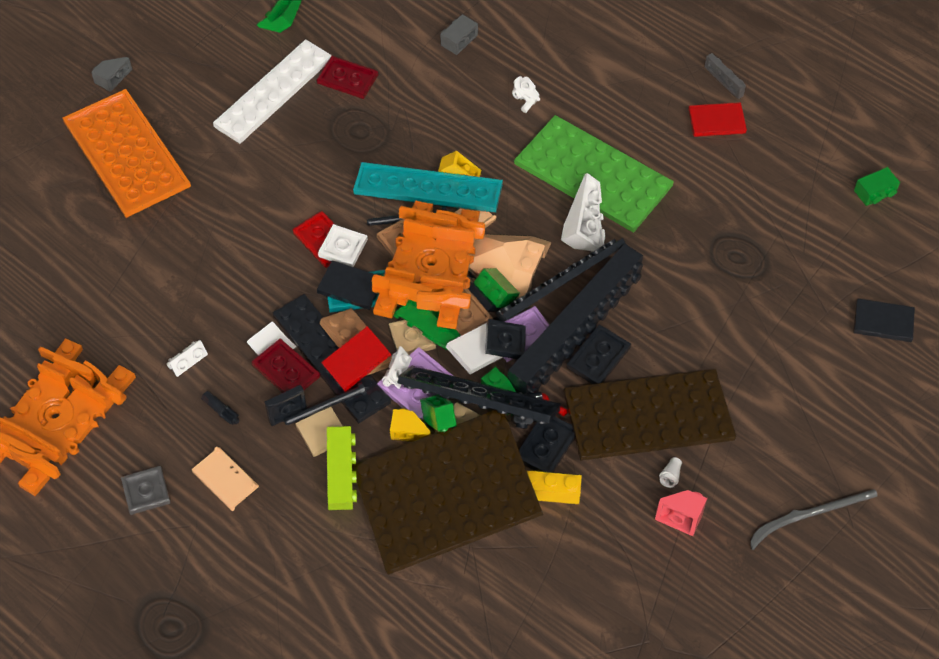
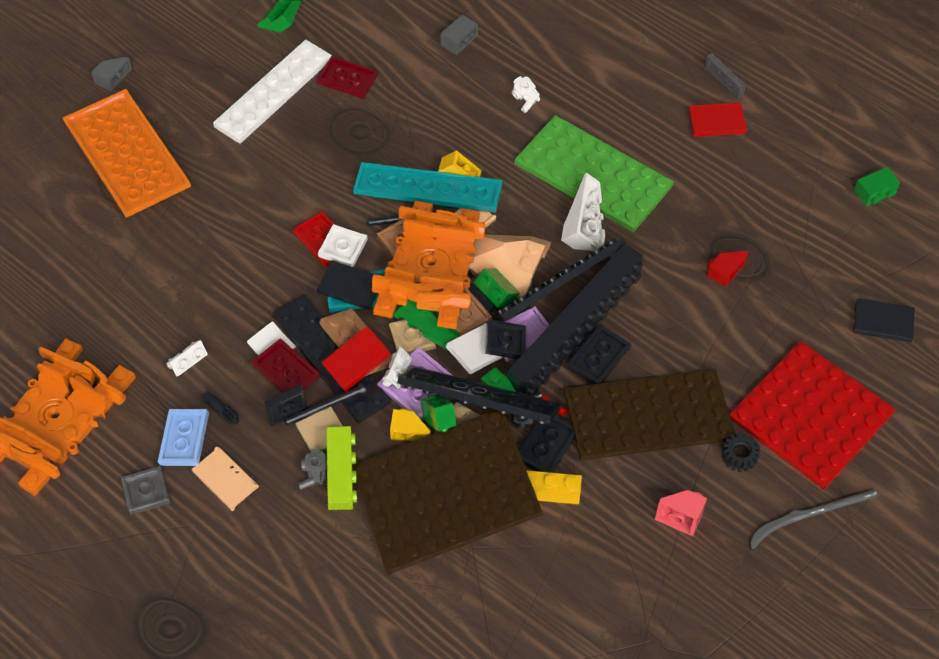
white cone [659,457,682,488] -> none
none -> light blue plate [158,409,209,466]
none -> dark grey piece [298,449,327,490]
none -> red slope [707,251,749,287]
none -> black tyre [722,433,760,472]
none -> red plate [730,341,896,490]

